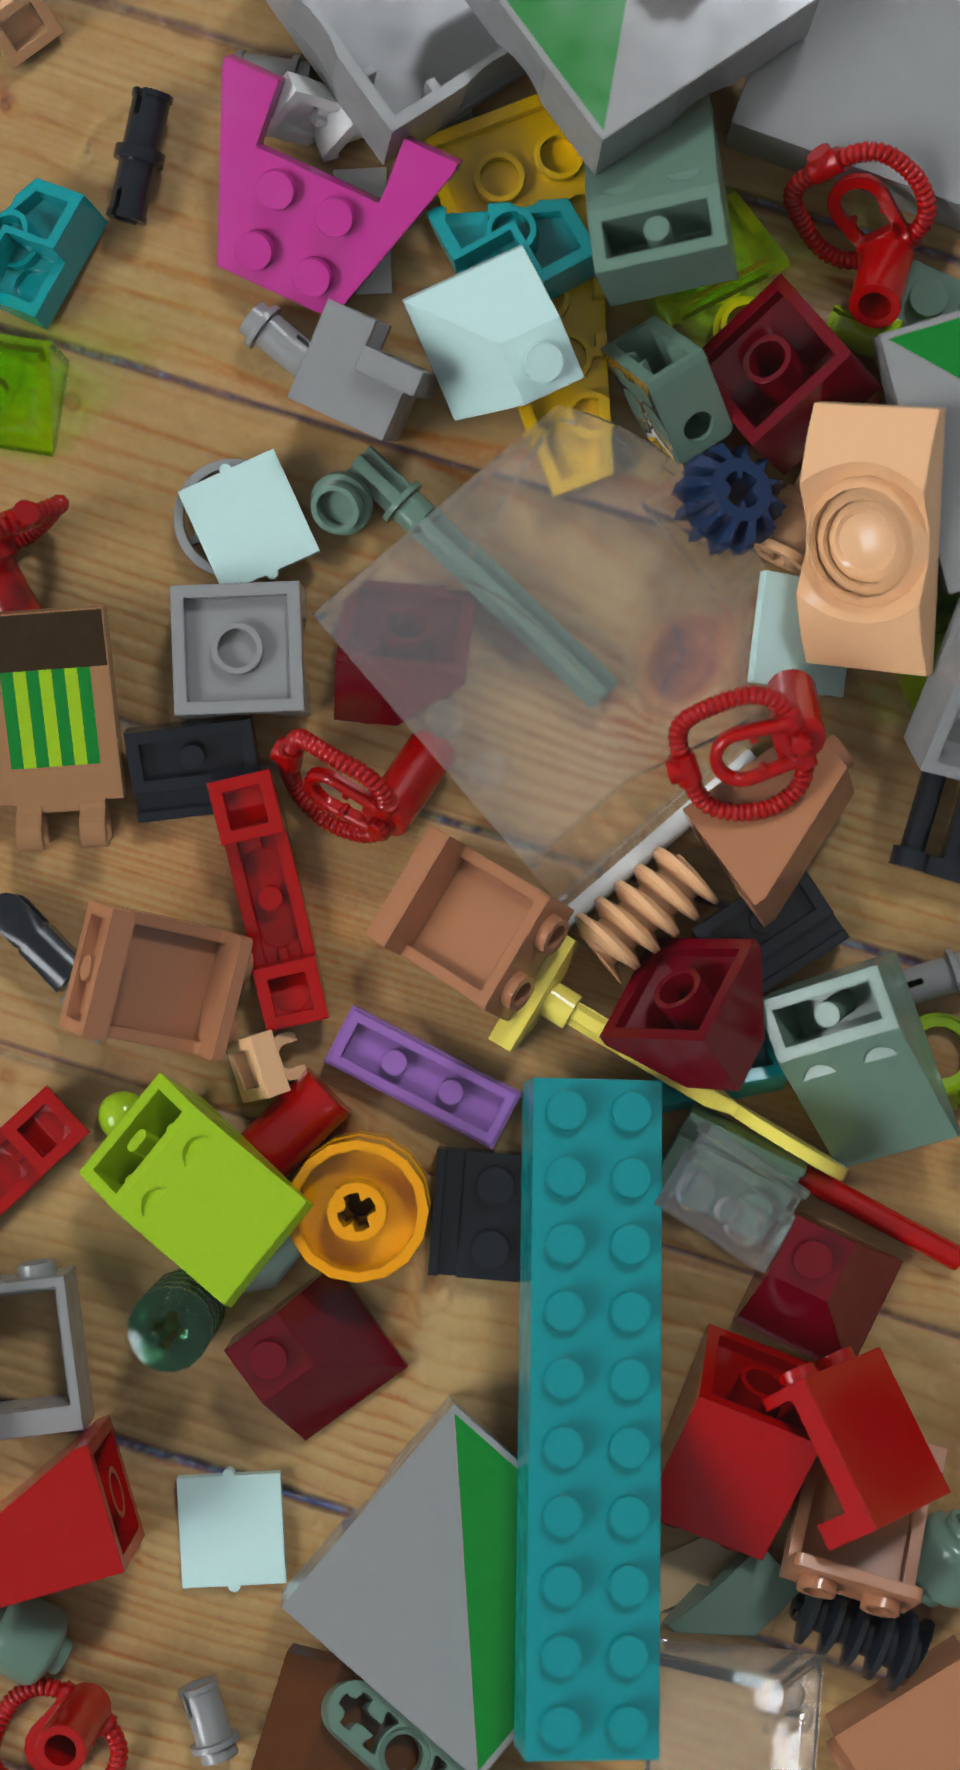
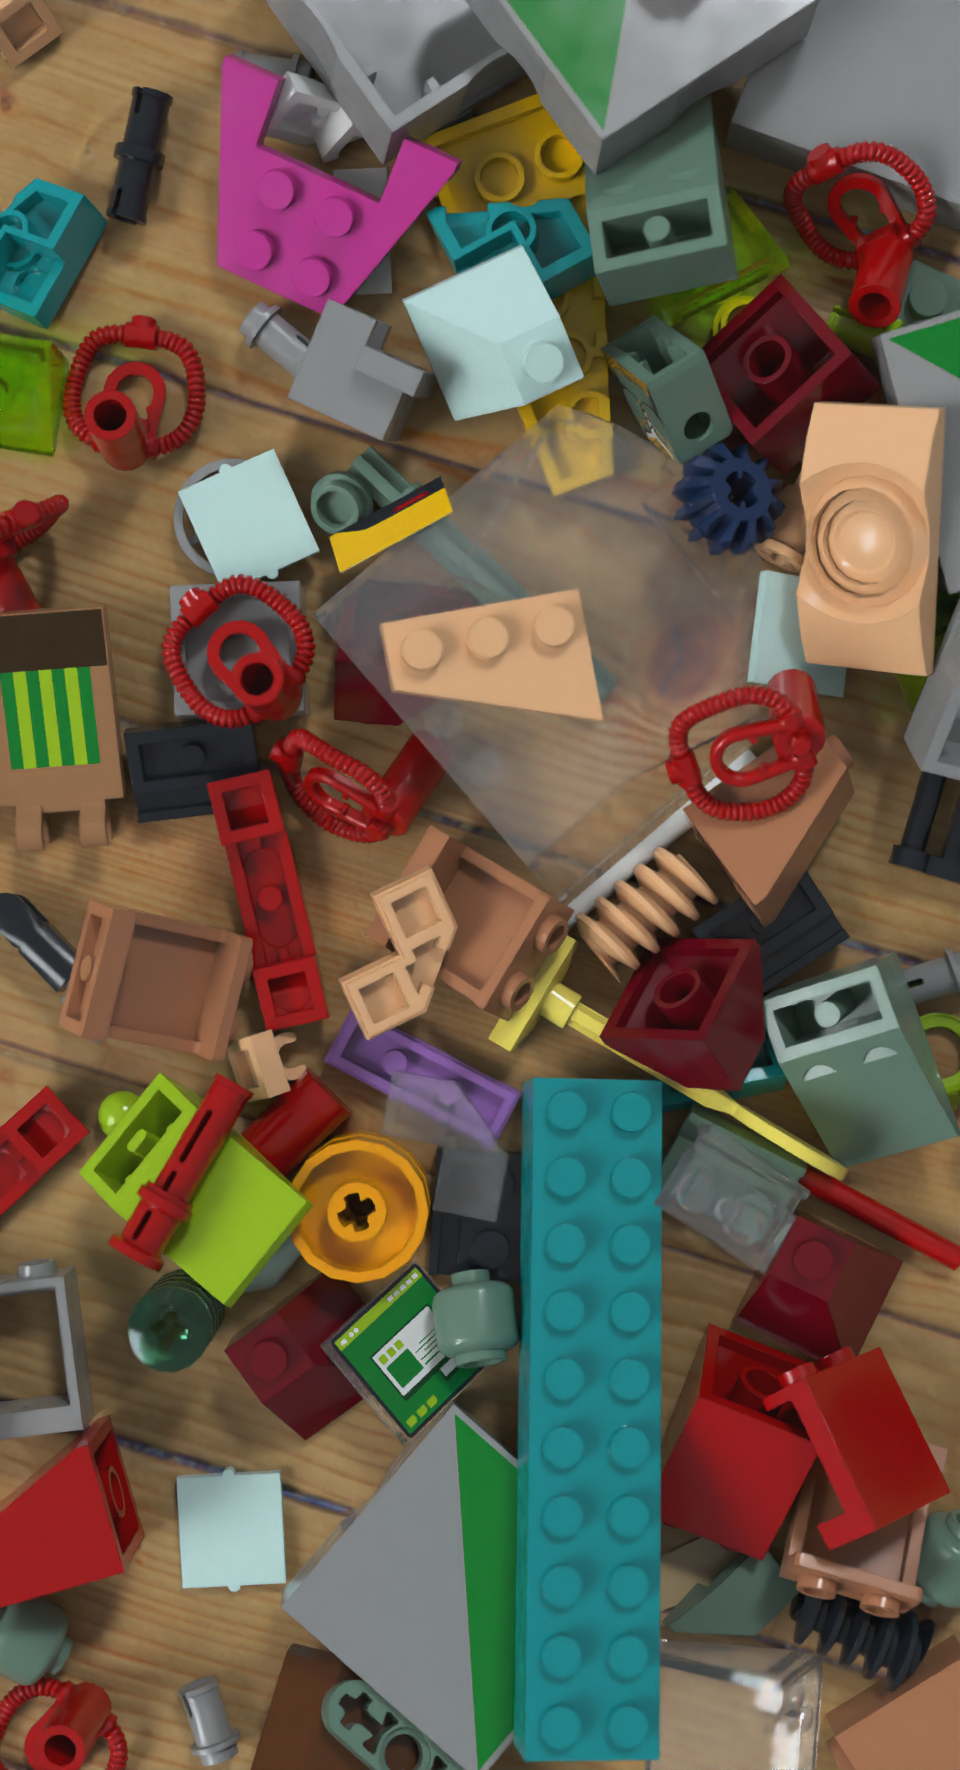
none -> red piece [62,315,206,471]
none -> red pin [108,1073,254,1272]
none -> red piece [161,574,316,729]
none -> tile [319,1260,488,1445]
none -> yellow sticker [329,476,453,574]
none -> light nougat tile [338,865,458,1041]
none -> light nougat wing [379,588,603,722]
none -> clear tile [381,1070,509,1222]
none -> sand green head [432,1269,520,1368]

